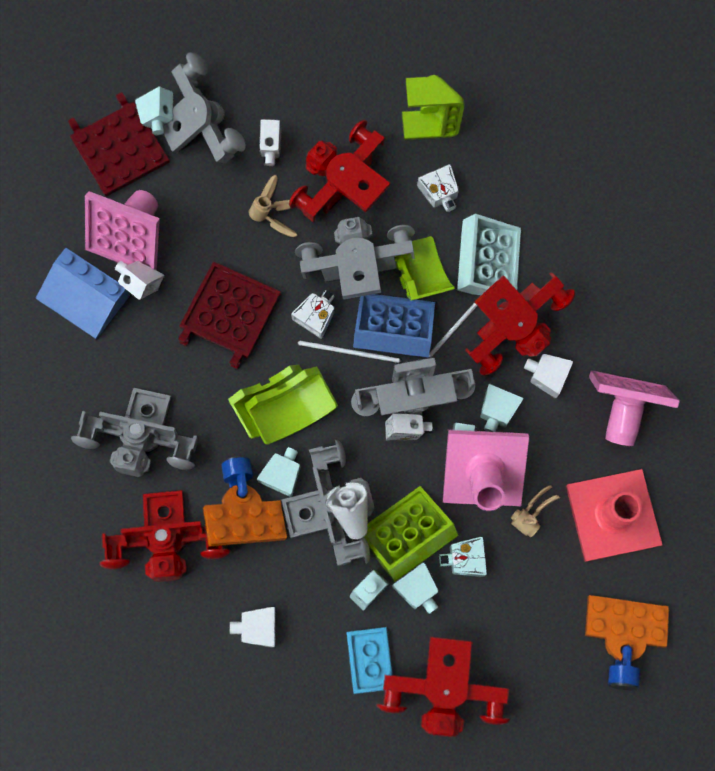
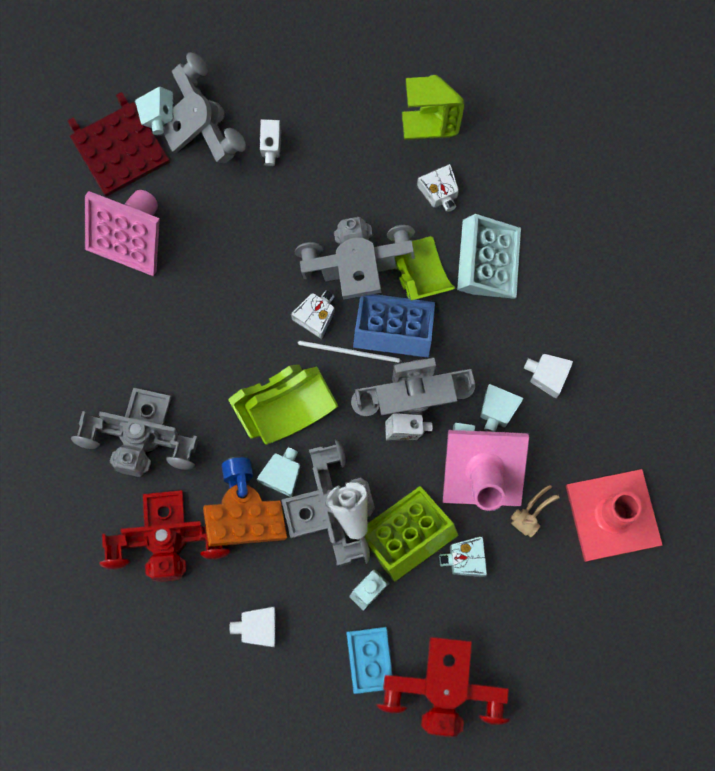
medium blue slope [36,248,130,339] -> none
white torso [115,261,164,300] -> none
dark red plate [178,262,281,370] -> none
tan plant [249,175,297,237] -> none
red piece [289,120,390,223] -> none
light aqua torso [392,562,438,614] -> none
white axle [429,303,477,357] -> none
red piece [465,272,575,376] -> none
orange plate [585,595,669,690] -> none
bright pink piece [589,370,680,446] -> none

